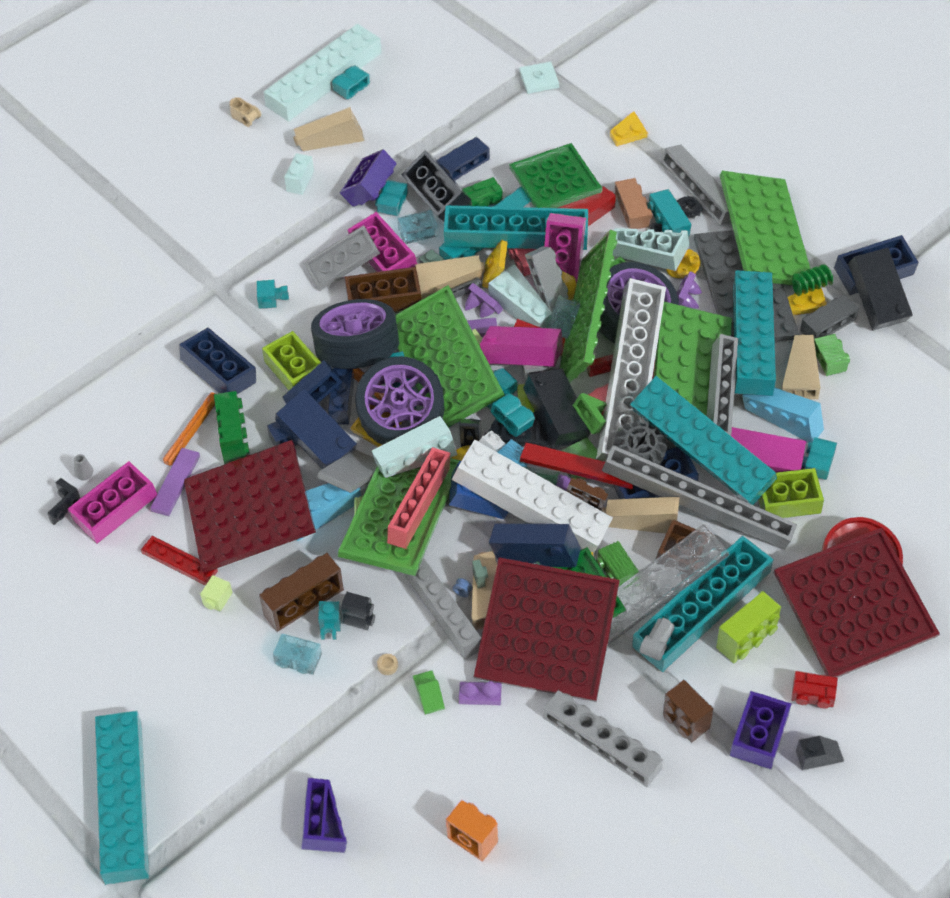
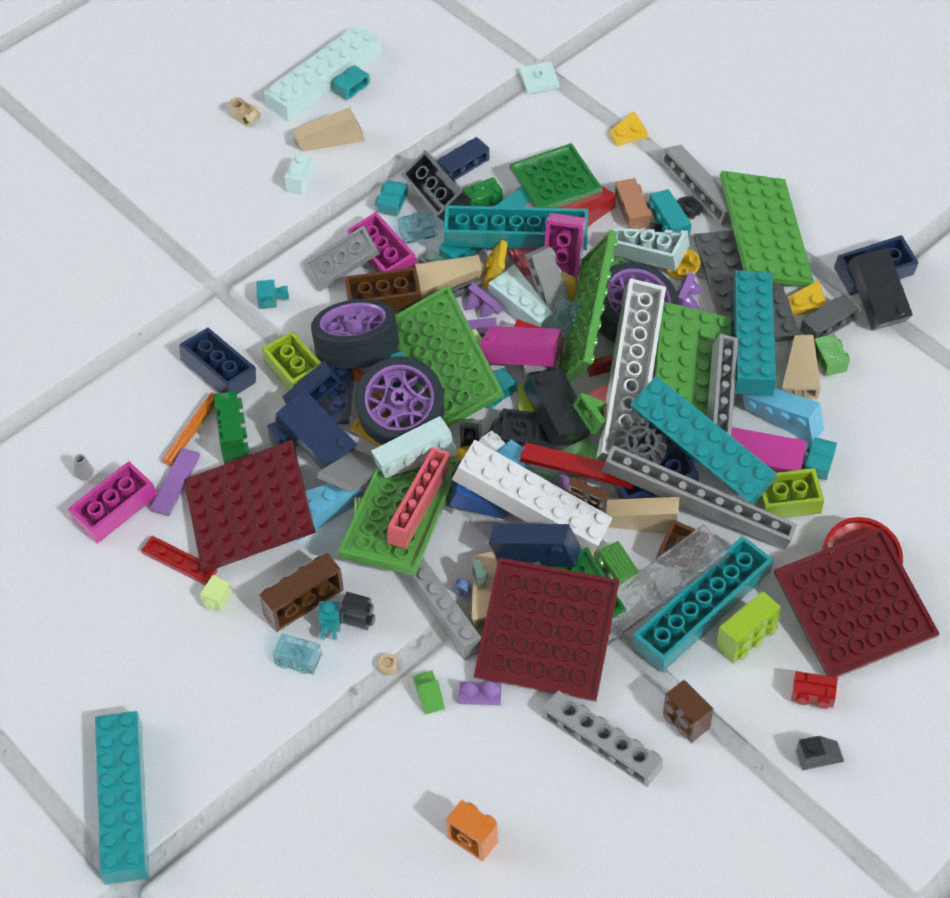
black bracket [47,478,81,525] -> none
dark purple wedge [301,778,347,853] -> none
dark purple brick [339,149,397,207] -> none
teal brick [490,393,535,437] -> none
light grey piece [640,618,675,661] -> none
dark purple brick [730,690,792,769] -> none
green piece [792,264,833,296] -> none

